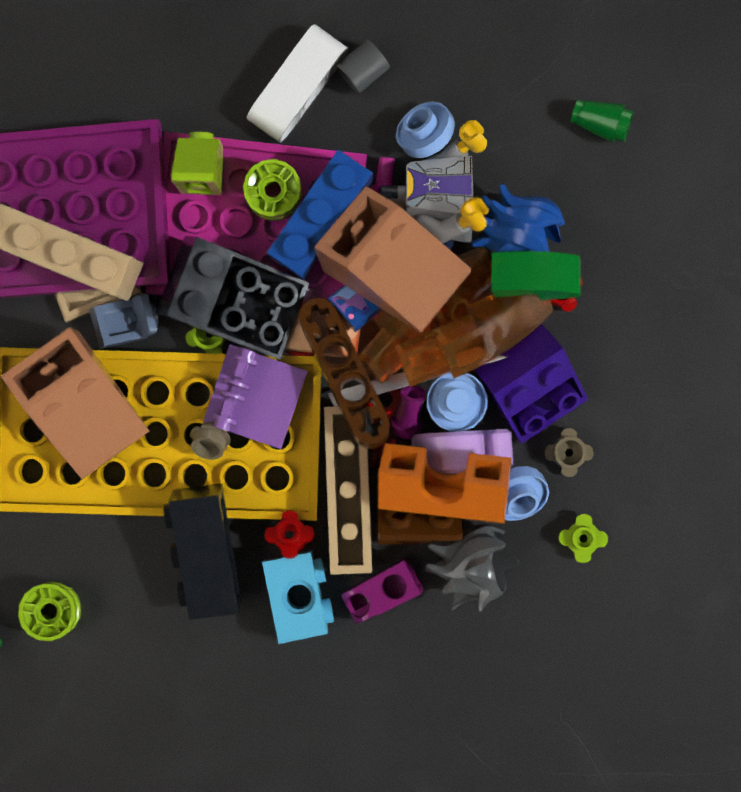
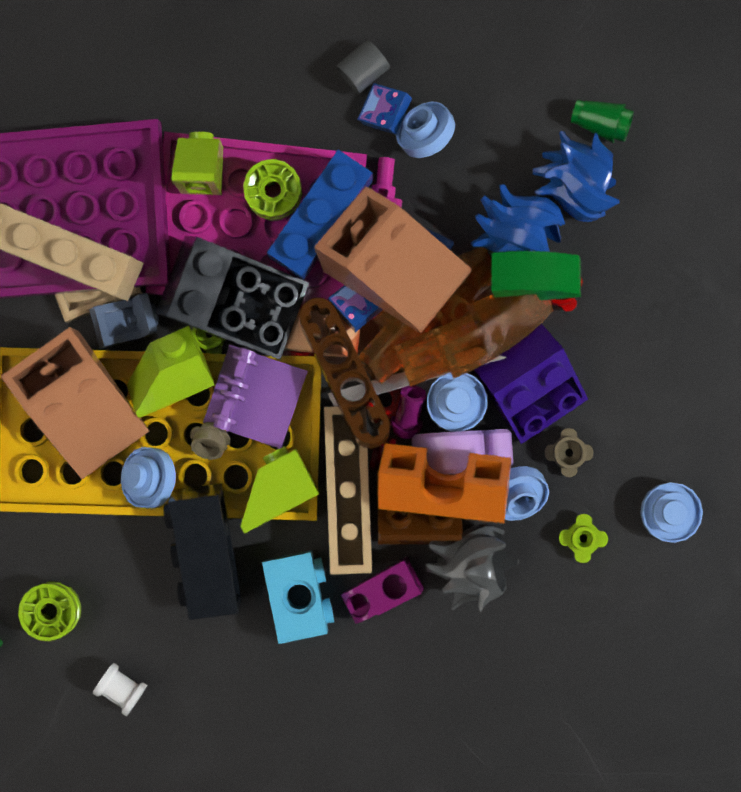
white beam [247,24,348,143] -> none
red plate [265,510,315,559] -> none
torso [381,120,489,244] -> none
none -> white bush [92,663,148,717]
none -> light blue plate [121,447,176,509]
none -> lime slope [127,326,215,418]
none -> lime slope [241,446,320,534]
none -> blue tile [357,83,412,135]
none -> blue hair [532,131,620,222]
none -> light blue plate [640,482,703,543]

